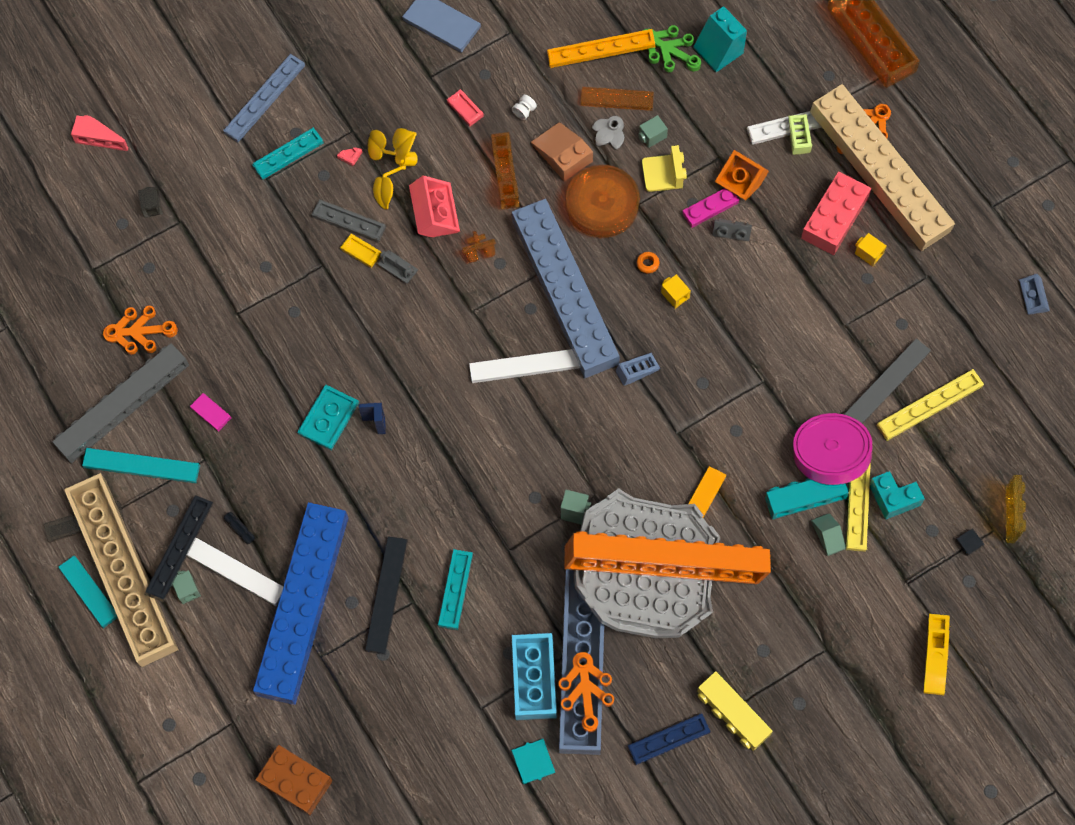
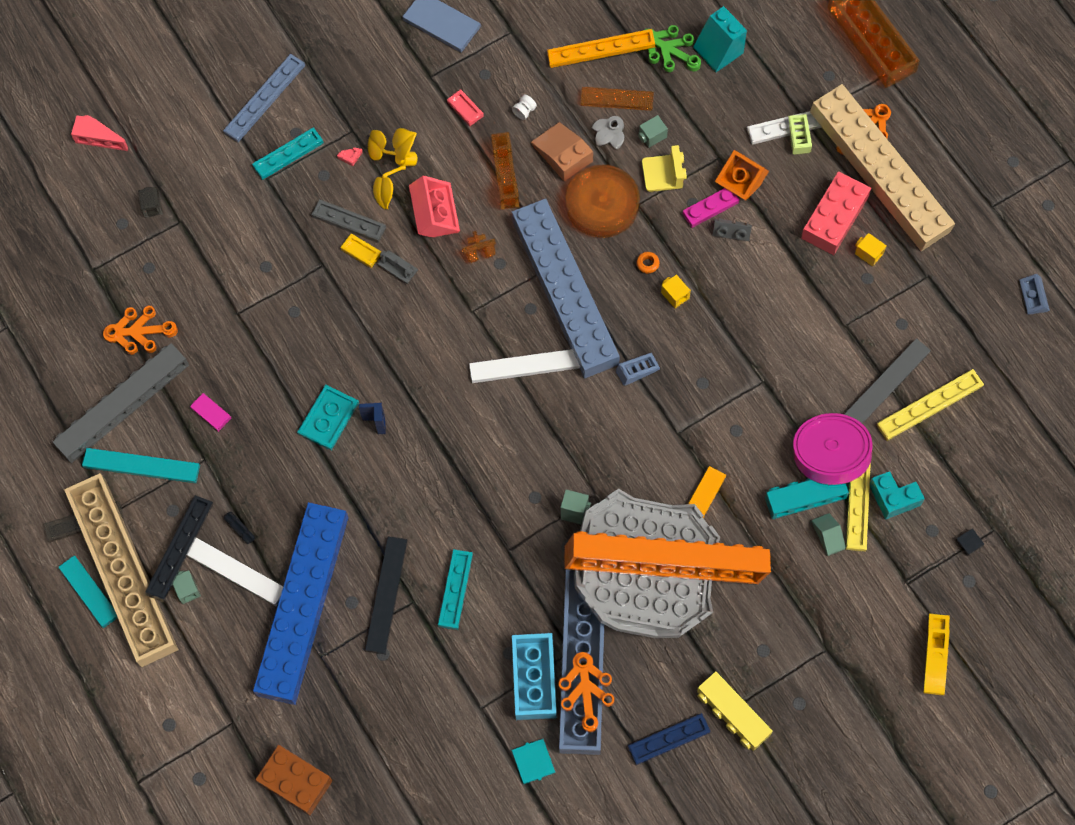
clear yellow plate [1005,475,1026,543] -> none

